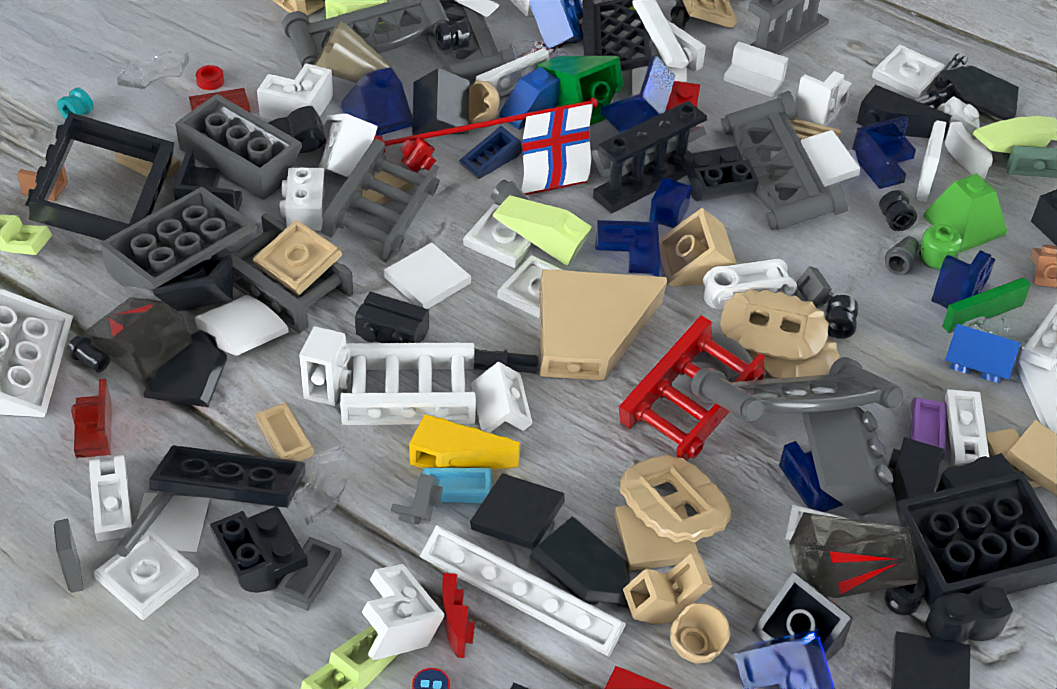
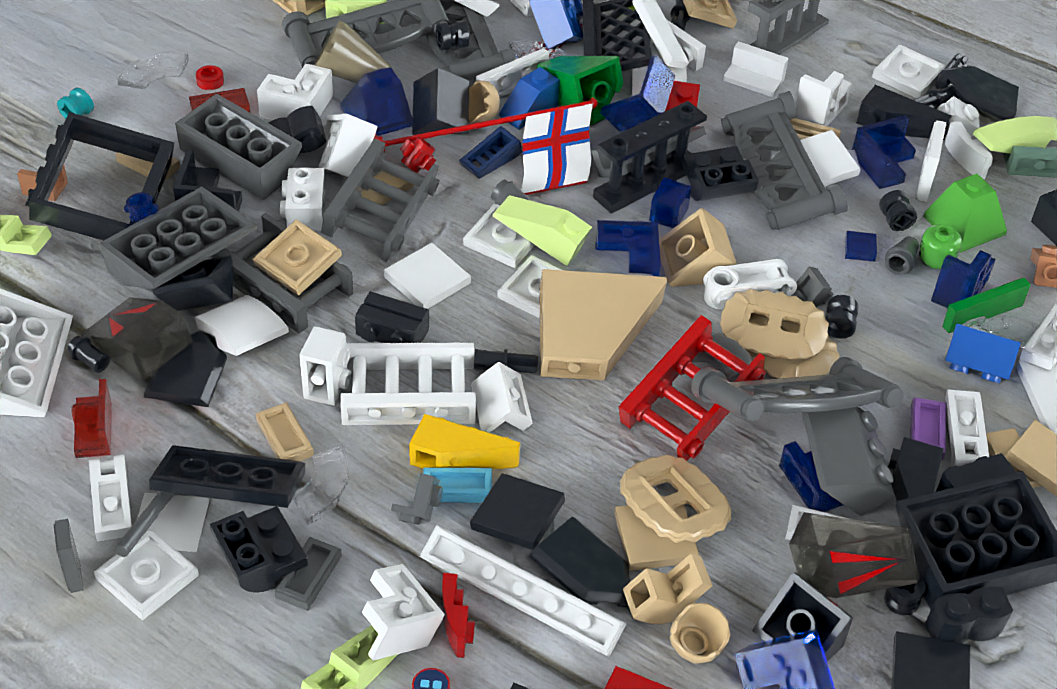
none -> clear blue plate [124,192,159,222]
none -> clear blue tile [845,231,877,262]

